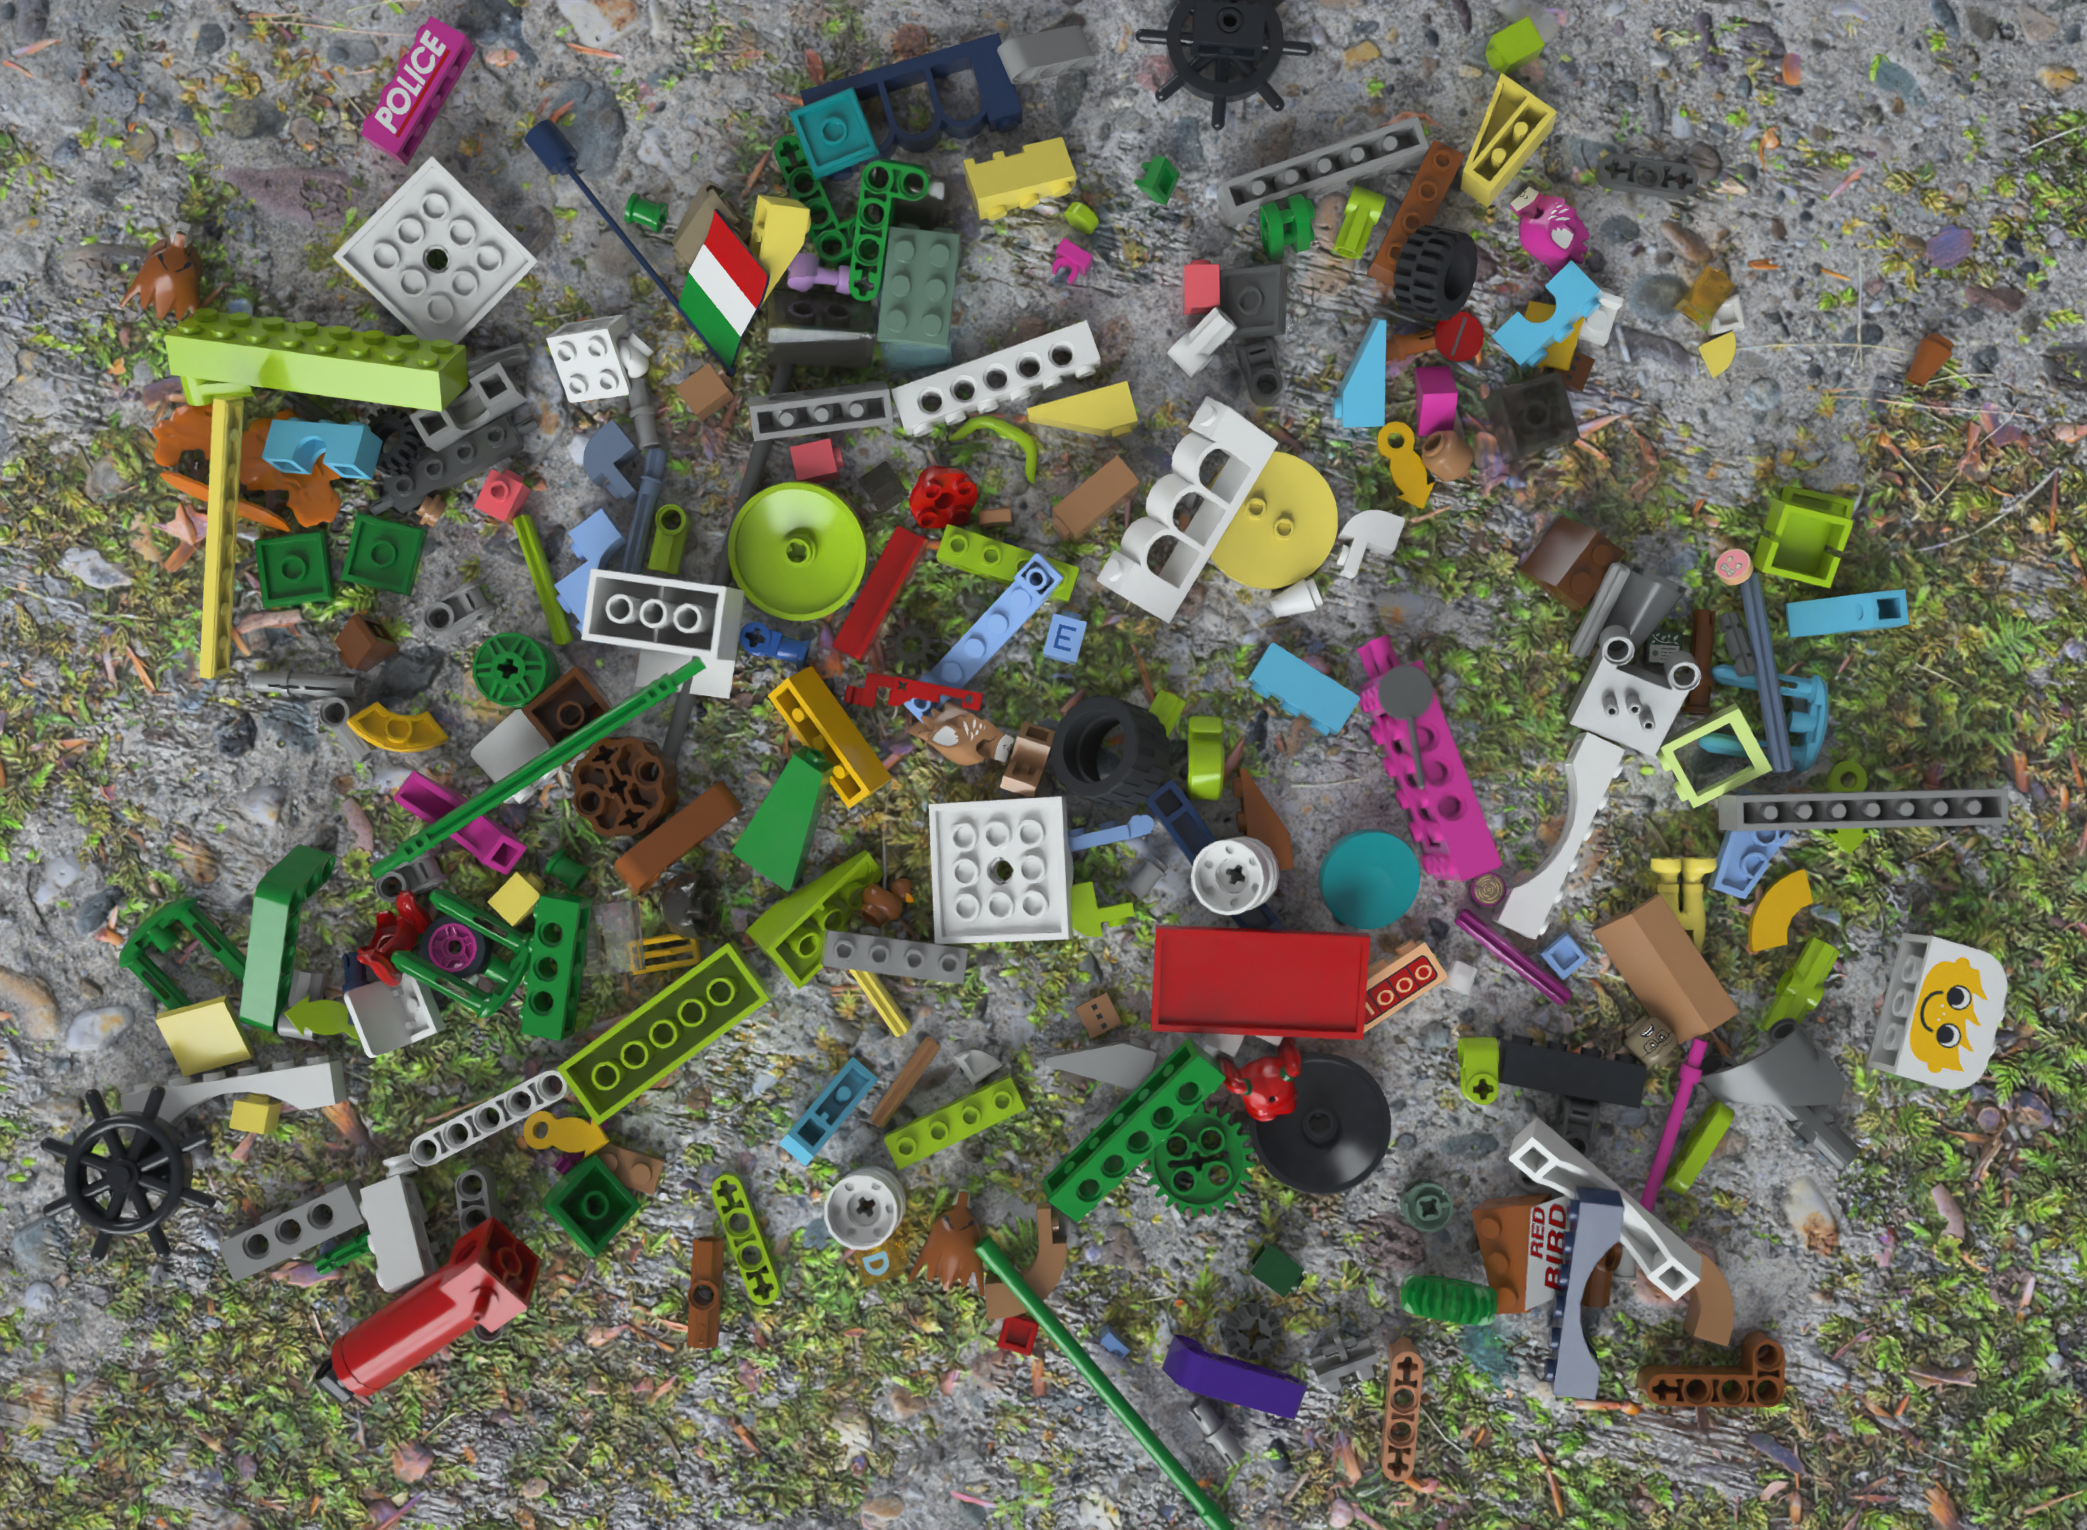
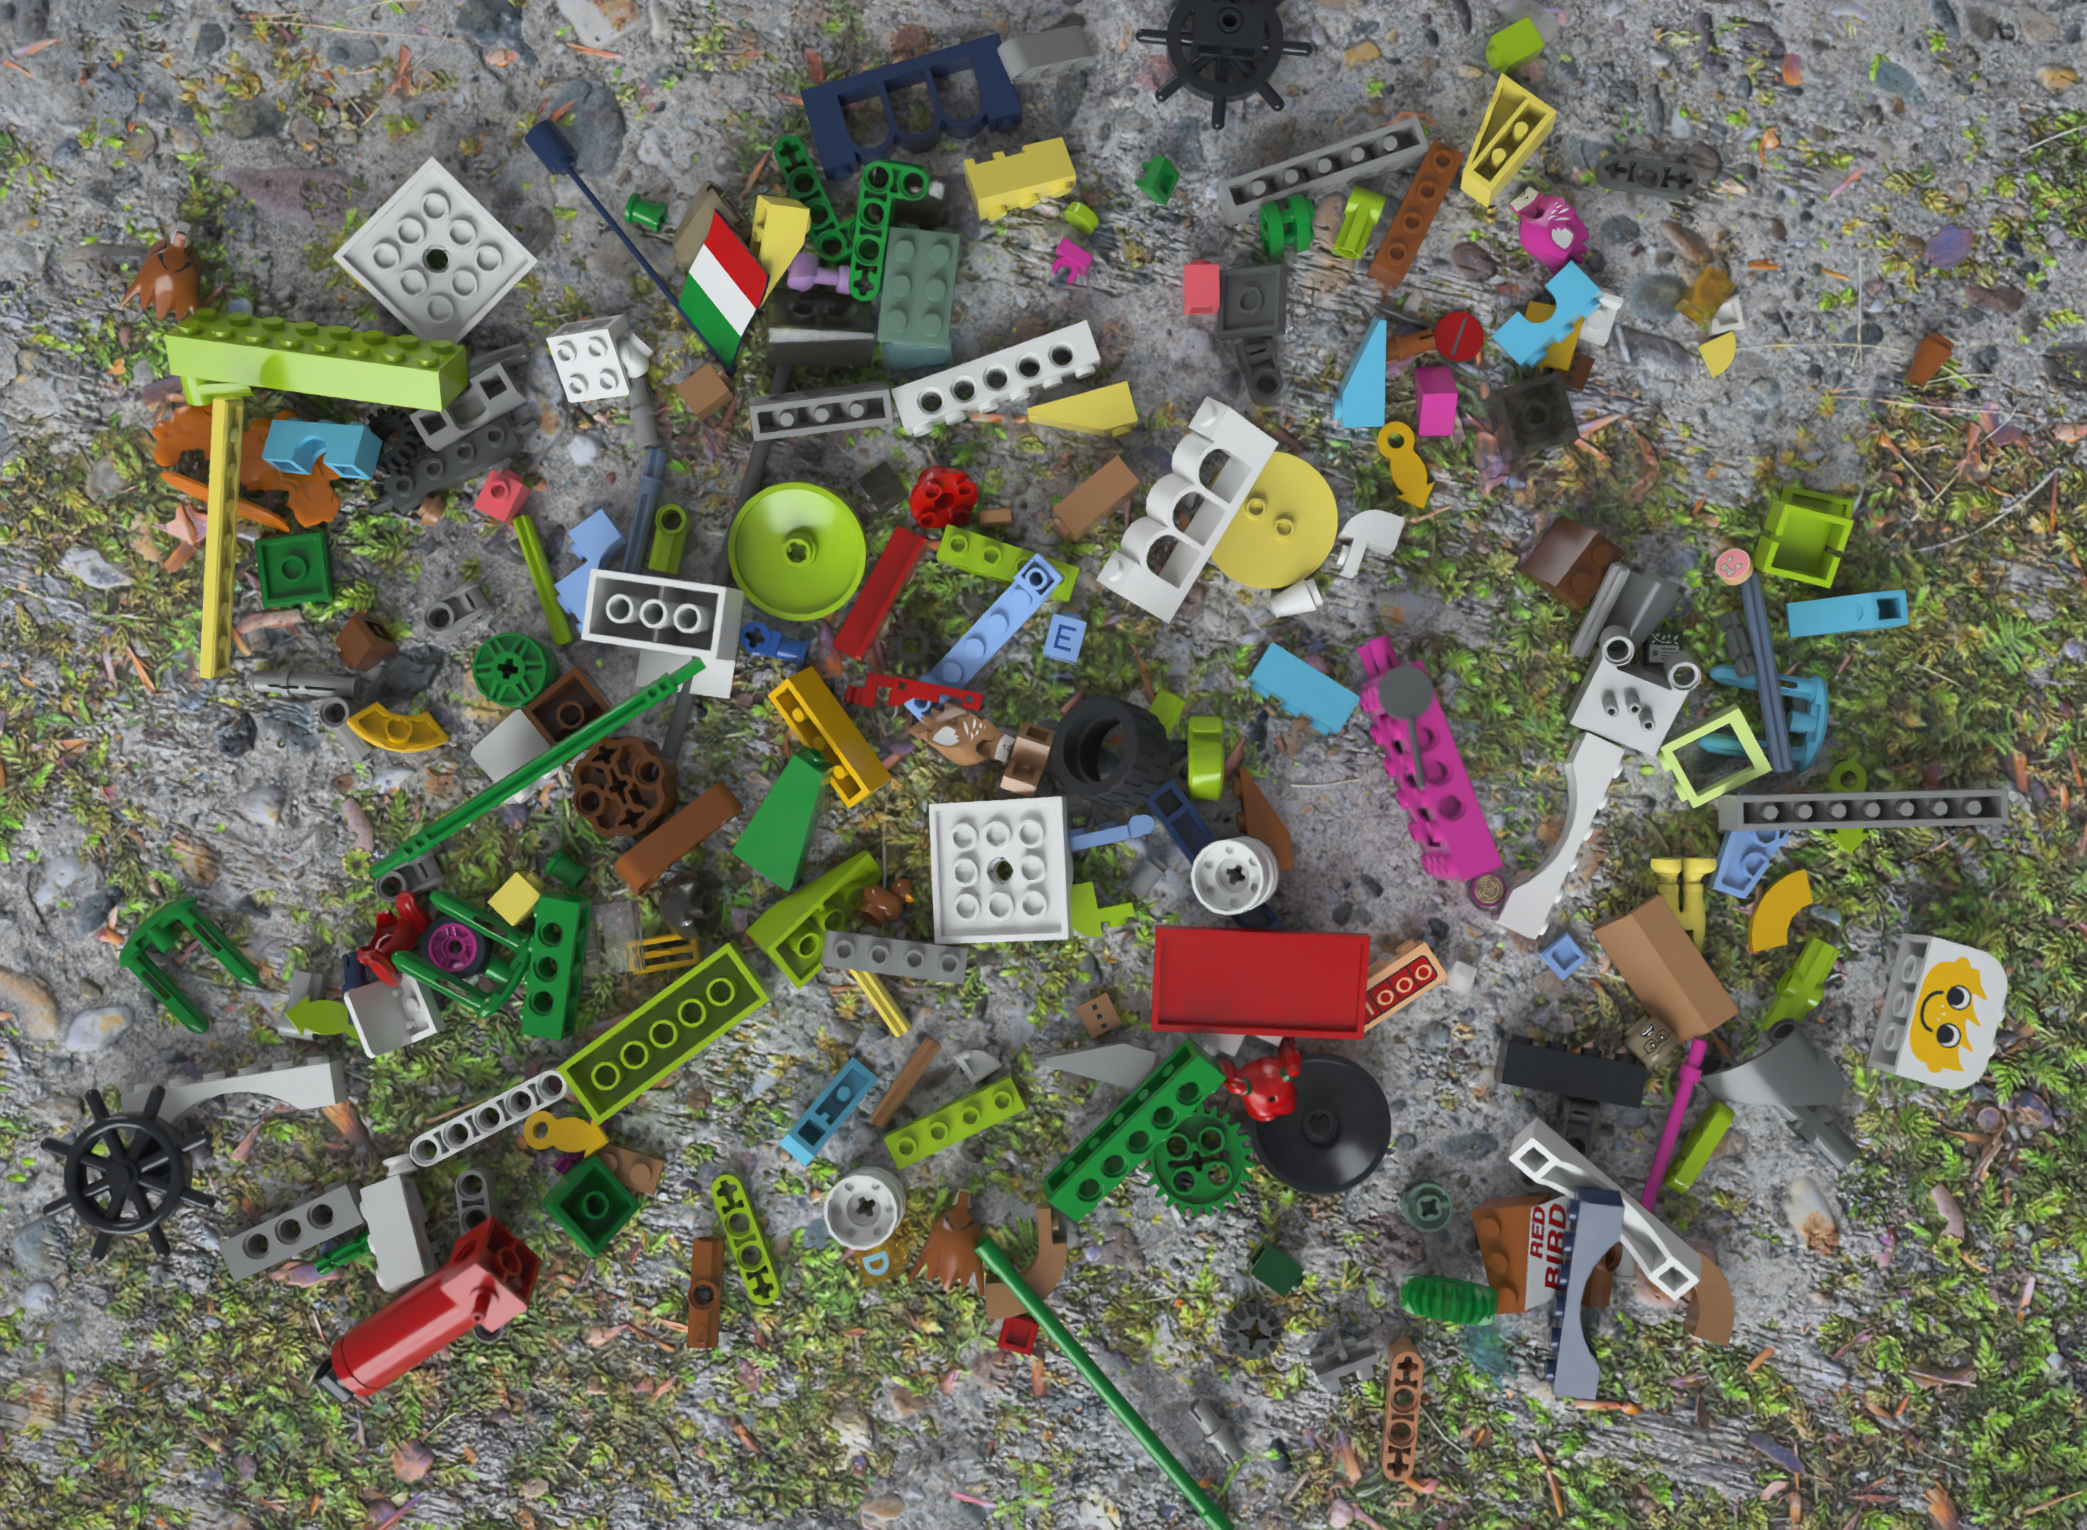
light yellow tile [155,995,254,1077] -> none
light yellow plate [229,1092,282,1134] -> none
green beam [239,844,335,1033] -> none
green tile [341,513,428,597] -> none
dark pink brick [361,16,476,166] -> none
dark pink arch [393,770,528,875] -> none
sand blue brick [583,419,641,504] -> none
teal tile [788,87,880,180] -> none
coral brick [789,438,845,484] -> none
lime animal [948,415,1038,484] -> none
medium blue tile [1100,1324,1132,1359] -> none
dark purple beam [1162,1334,1308,1419] -> none
white piece [1167,307,1237,379] -> none
teal piece [1319,829,1420,930] -> none
black tyre [1393,225,1478,321] -> none
medium nougat head [1421,430,1474,482] -> none
magenta axle [1454,909,1572,1006] -> none
lime piece [1457,1037,1499,1105] -> none
dark orange beam [1636,1331,1785,1408] -> none
reddish brown pin [1680,609,1716,716] -> none

